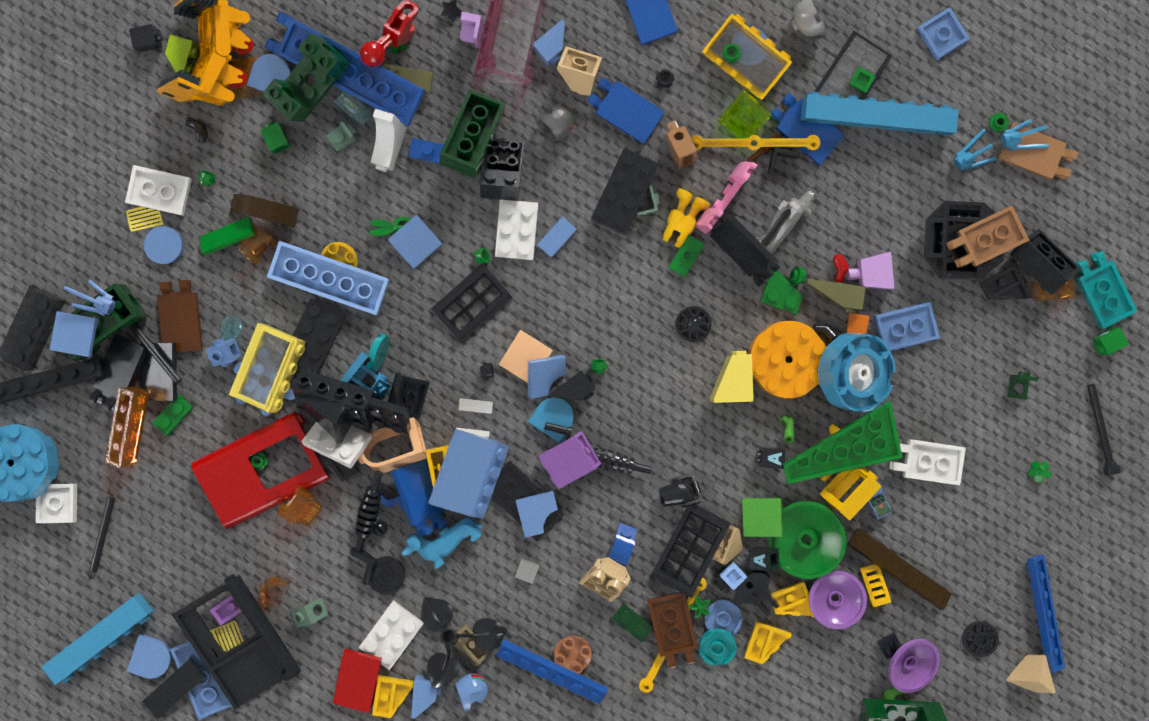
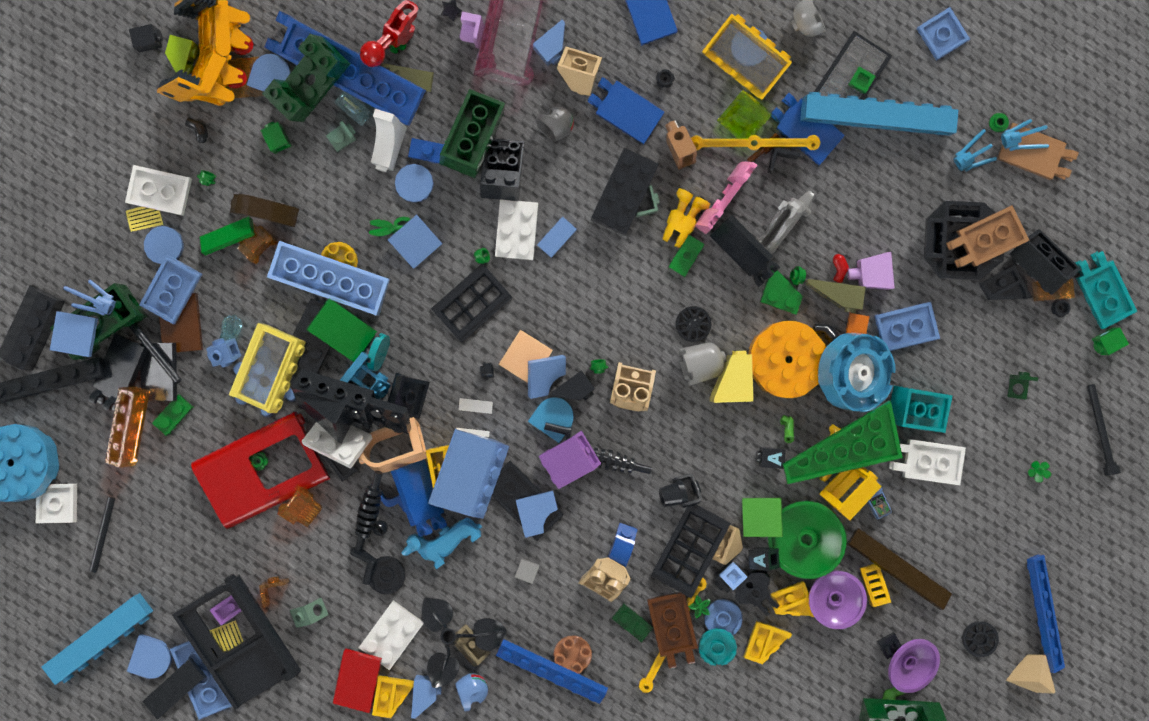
green plate [722,44,741,63] -> none
none -> medium blue tile [139,255,203,325]
none -> green tile [306,298,377,362]
none -> medium blue tile [395,164,434,203]
none -> tan slope [610,362,656,412]
none -> light grey cylinder [678,342,727,386]
none -> teal slope [891,385,953,433]
none -> black plate [1051,299,1071,318]

